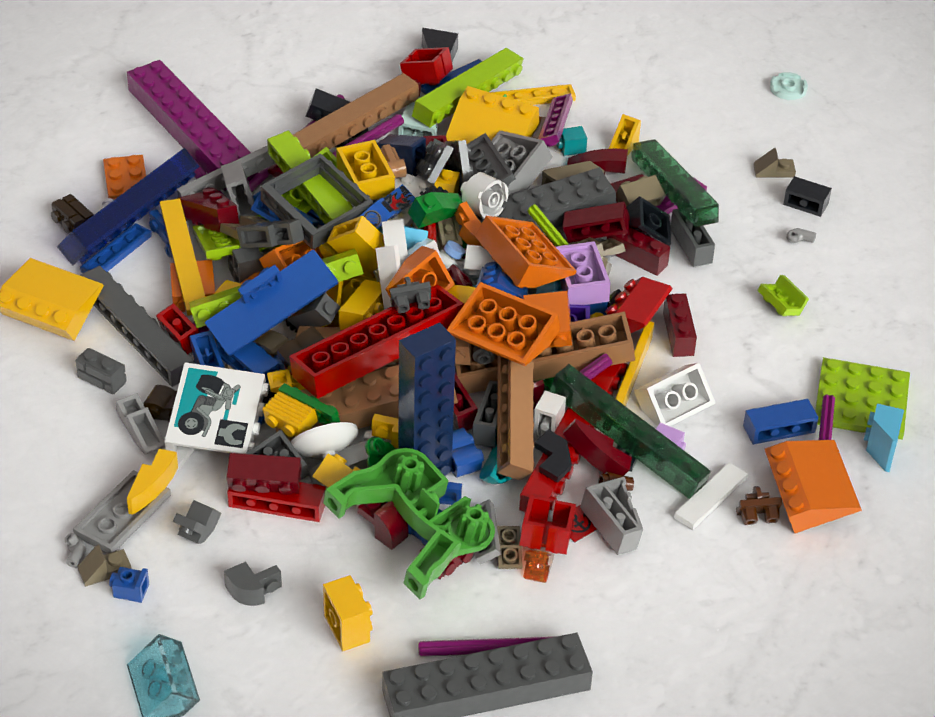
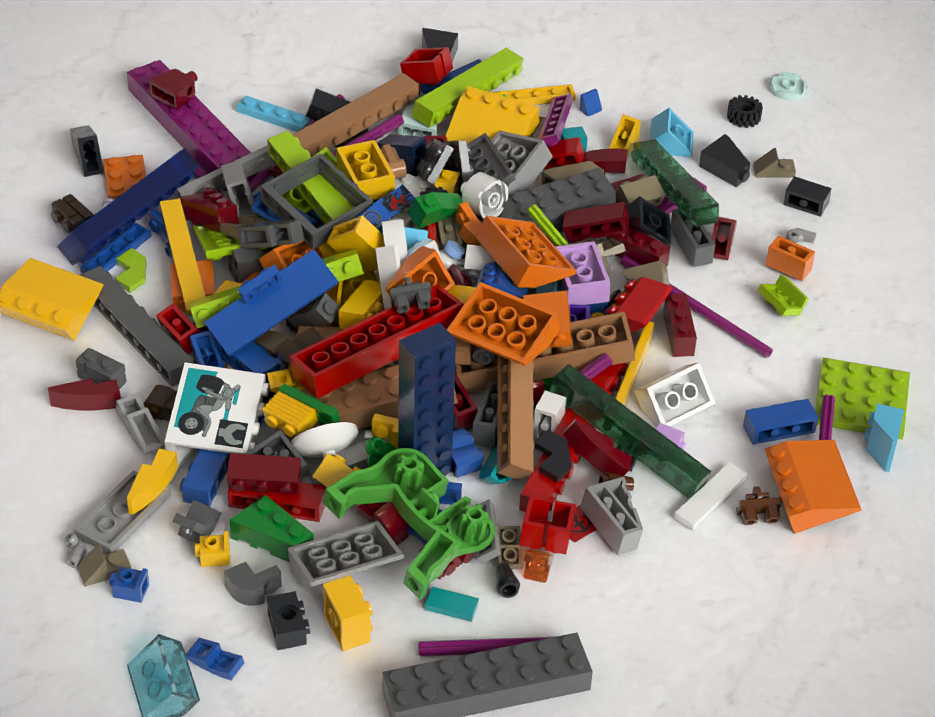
none -> dark red slope [47,378,121,411]
none -> black slope [70,125,104,177]
none -> lime tile [115,248,147,293]
none -> dark red torso [149,69,198,110]
none -> blue brick [180,449,230,507]
none -> blue slope [185,638,245,680]
none -> yellow brick [195,531,230,567]
none -> green wedge [229,495,314,562]
none -> medium azure plate [236,96,312,132]
none -> black brick [267,591,310,650]
none -> light grey slope [287,521,404,587]
none -> teal tile [425,586,479,622]
none -> black cone [496,563,520,598]
none -> red brick [543,137,584,171]
none -> blue slope [579,88,602,116]
none -> magenta piece [620,255,773,358]
none -> dark tan slope [621,260,669,285]
none -> medium azure slope [649,108,694,157]
none -> black slope [699,134,750,187]
none -> dark red slope [711,216,737,260]
none -> black tyre [727,95,763,128]
none -> orange brick [766,235,815,281]

